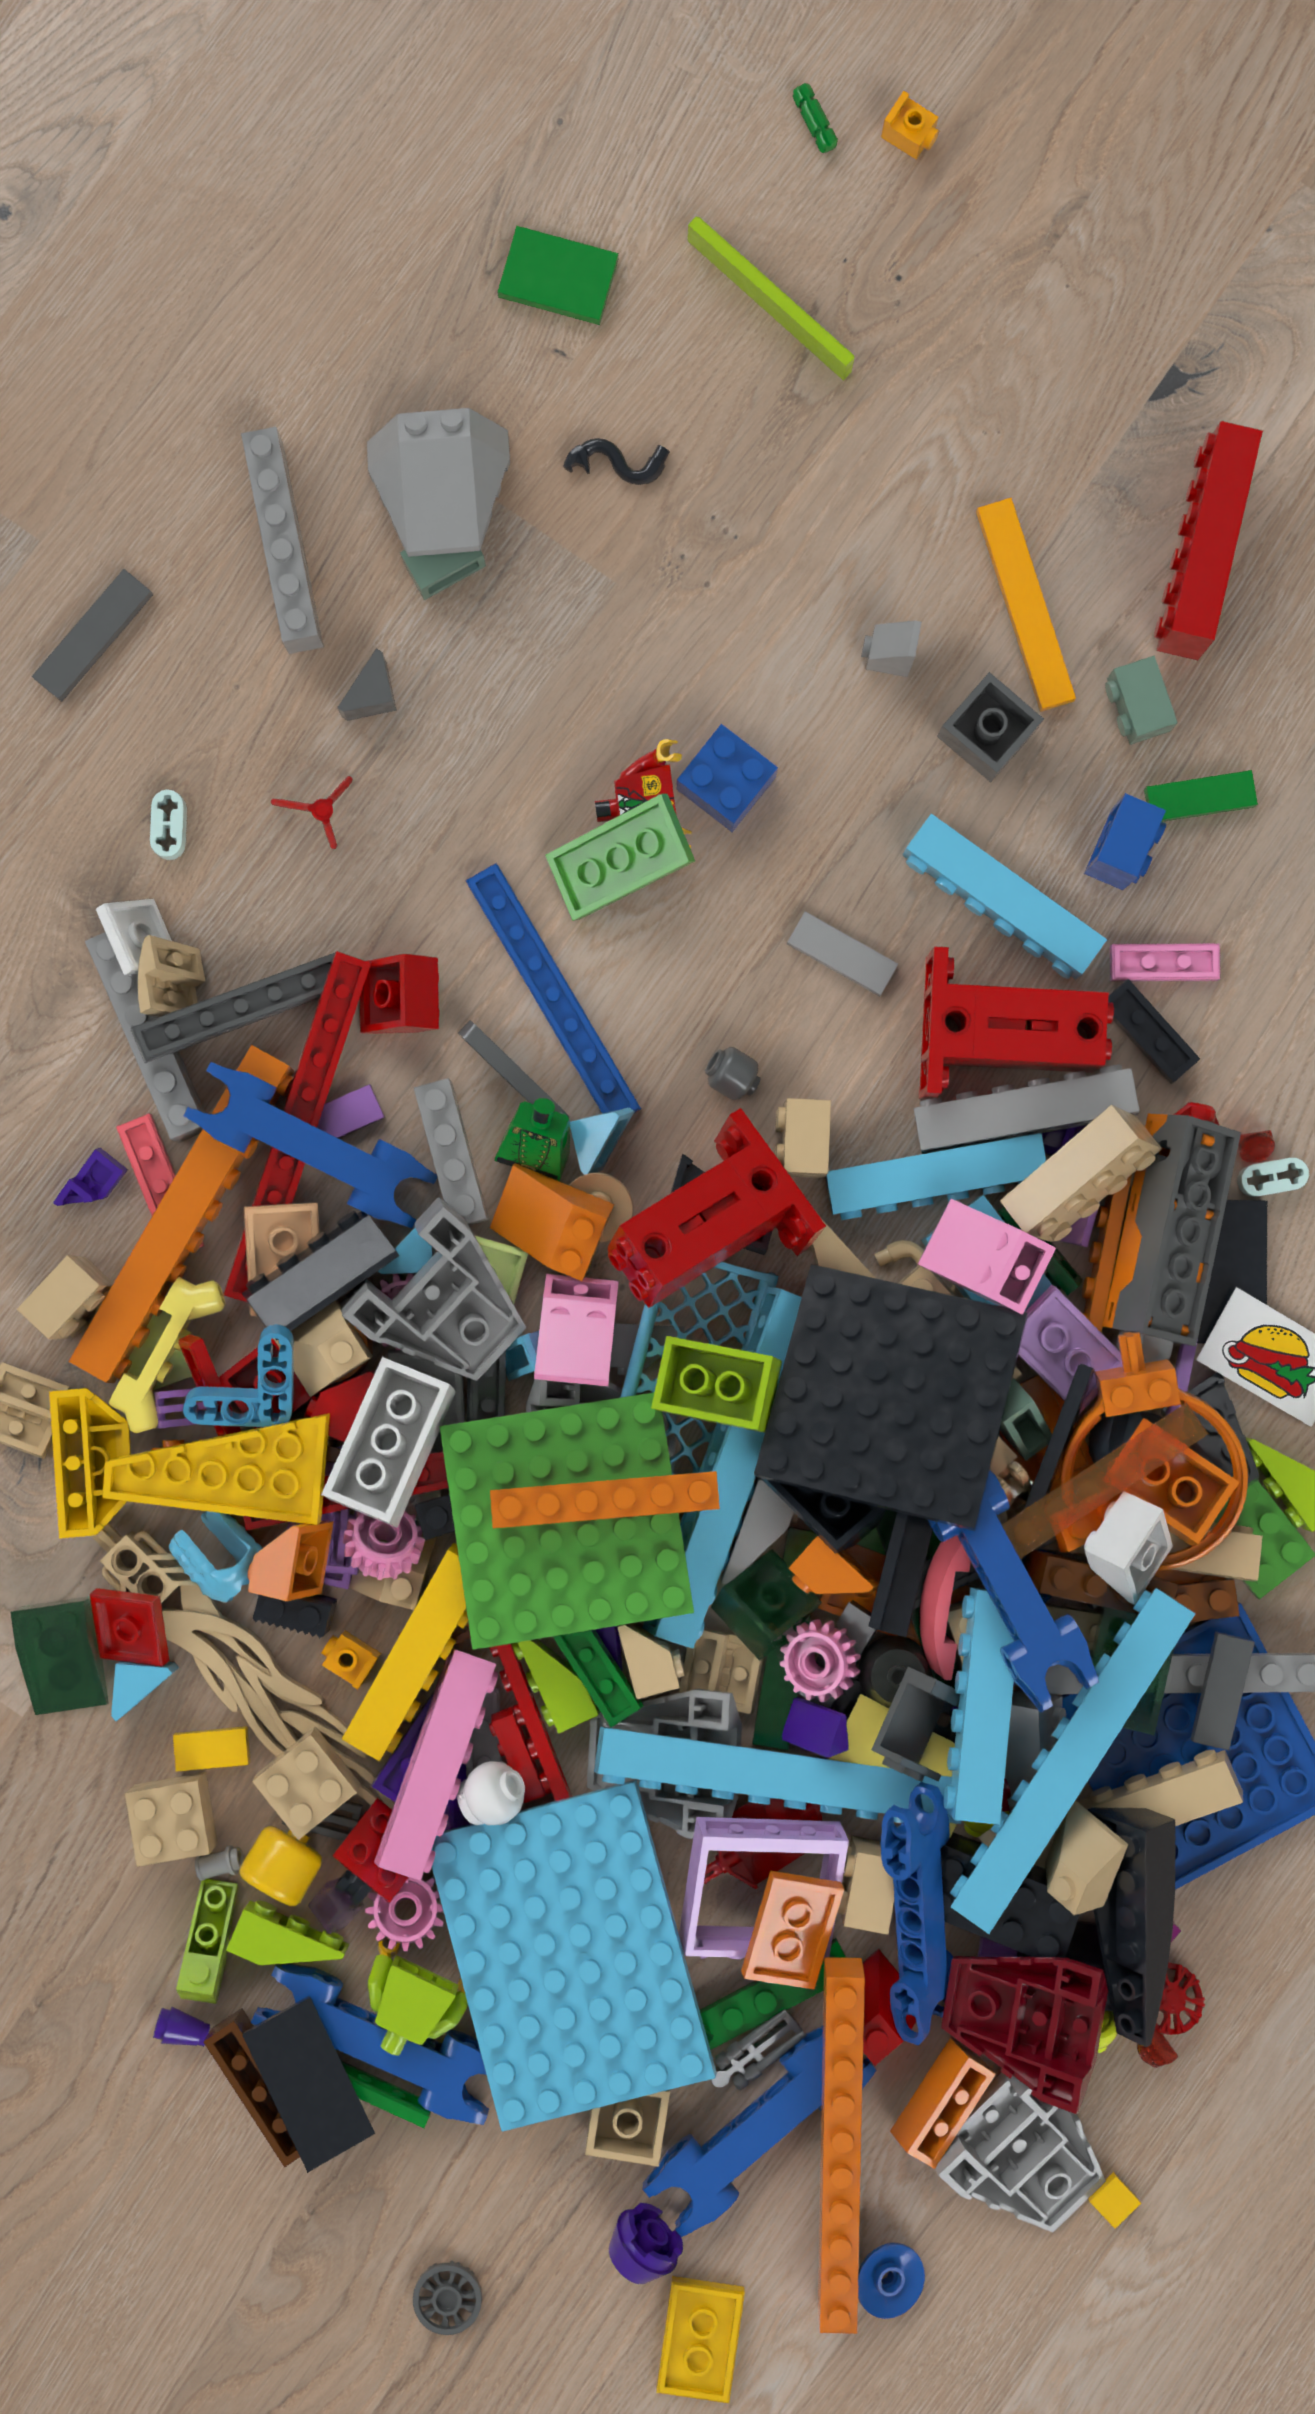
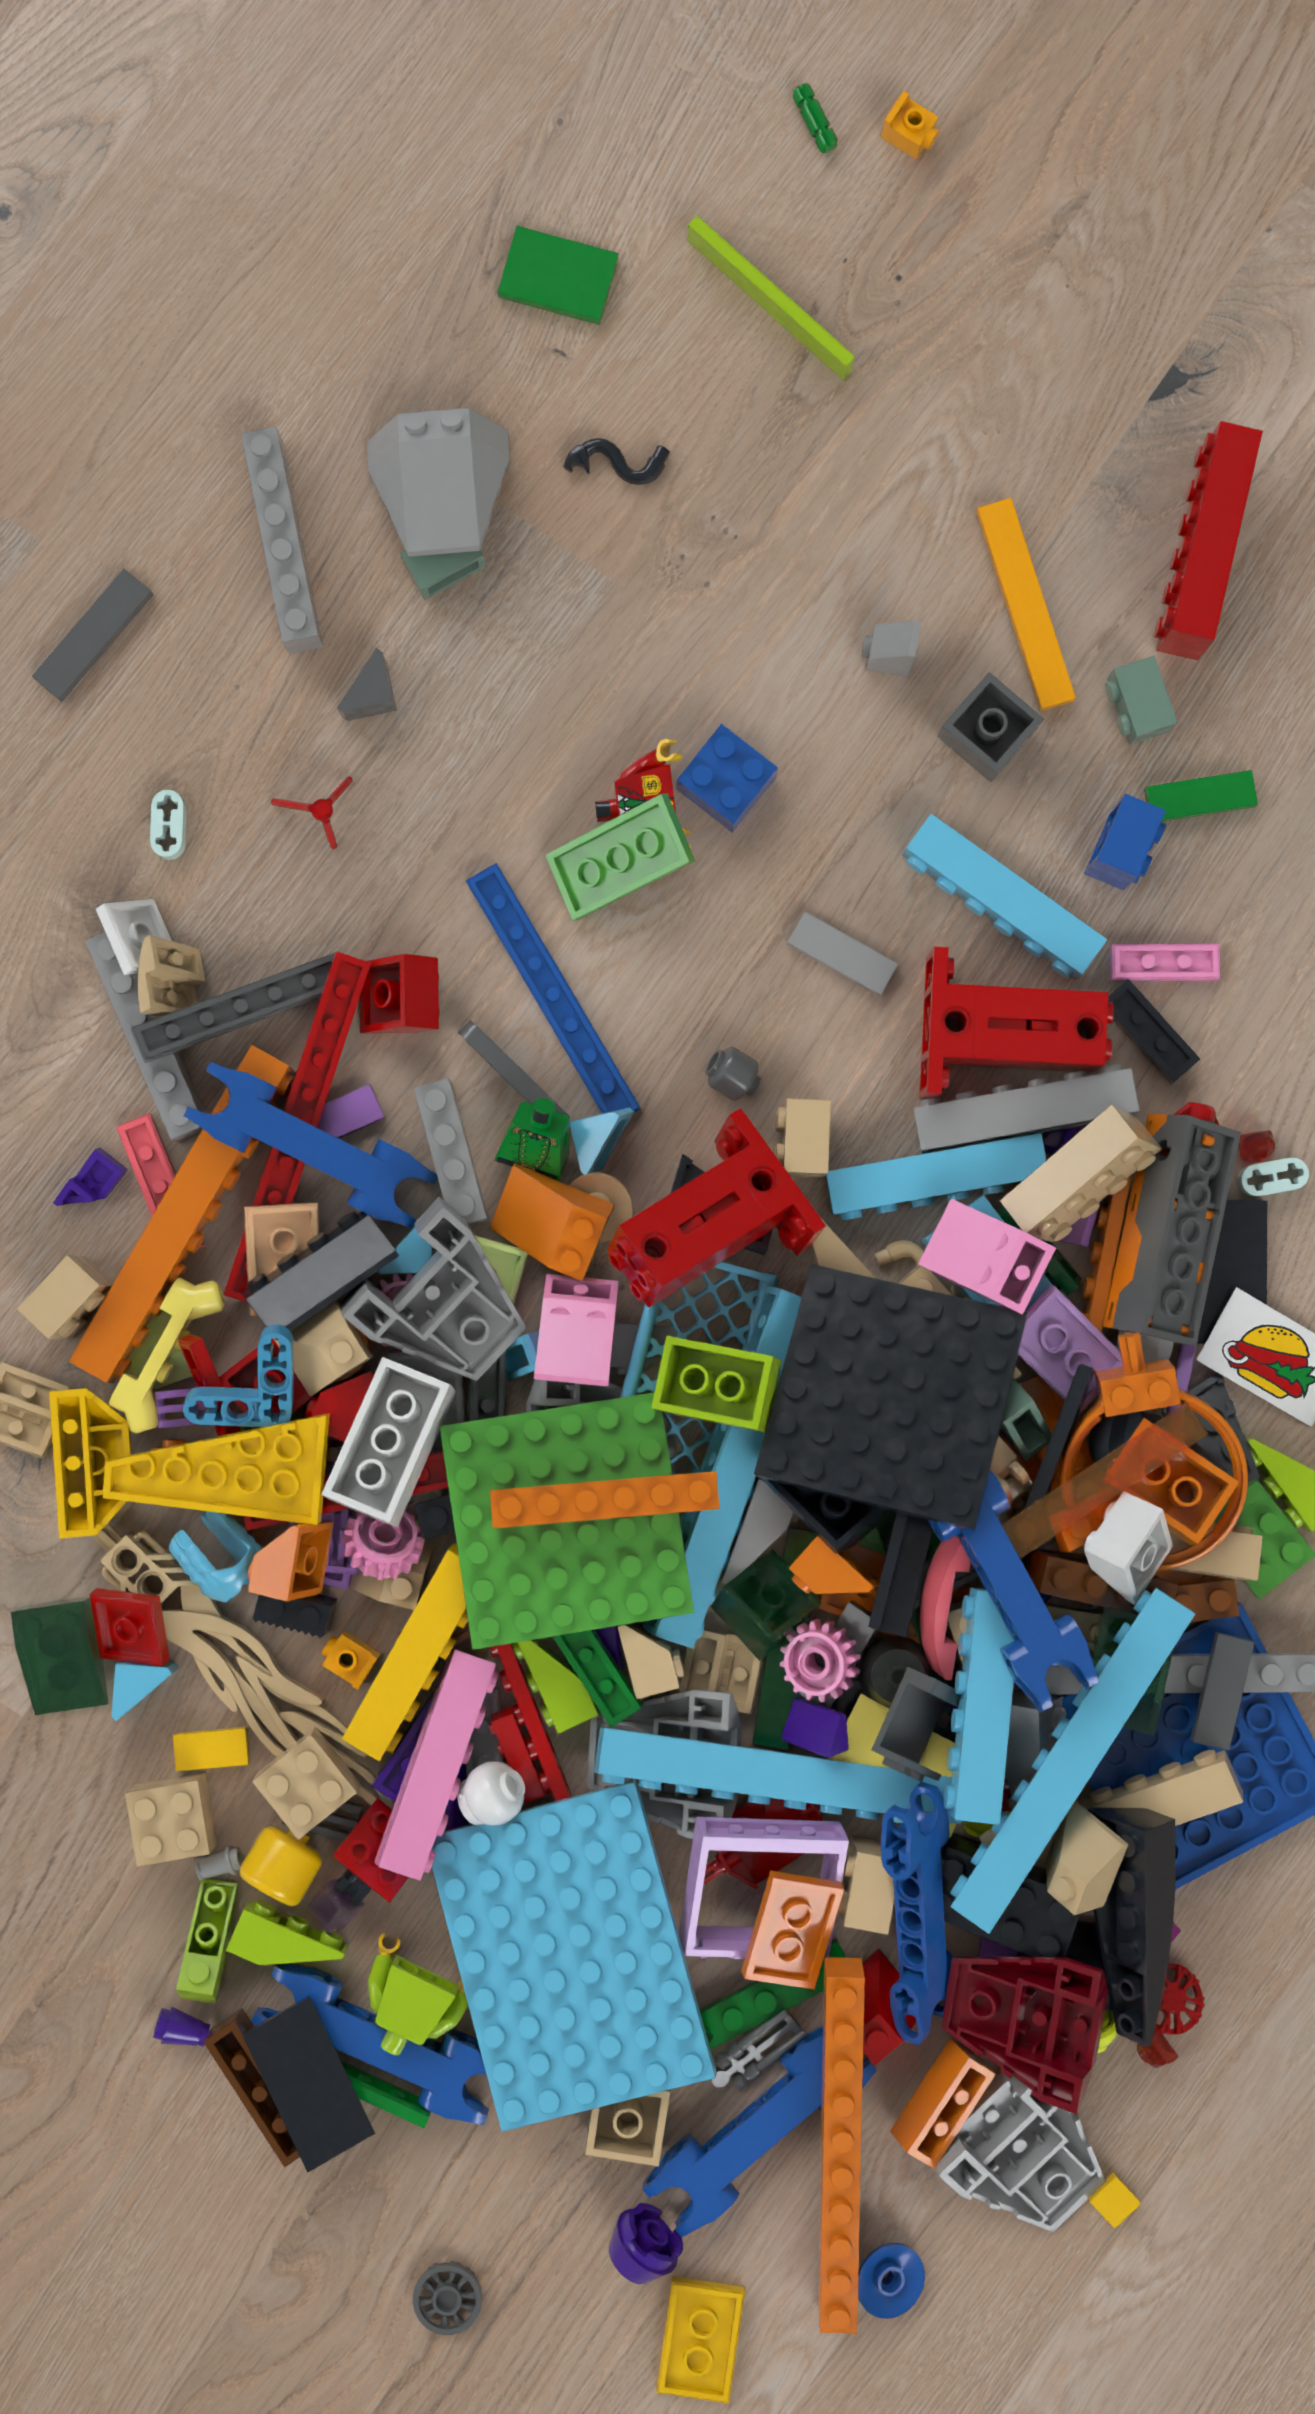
bright pink gear [365,1875,444,1952] -> none

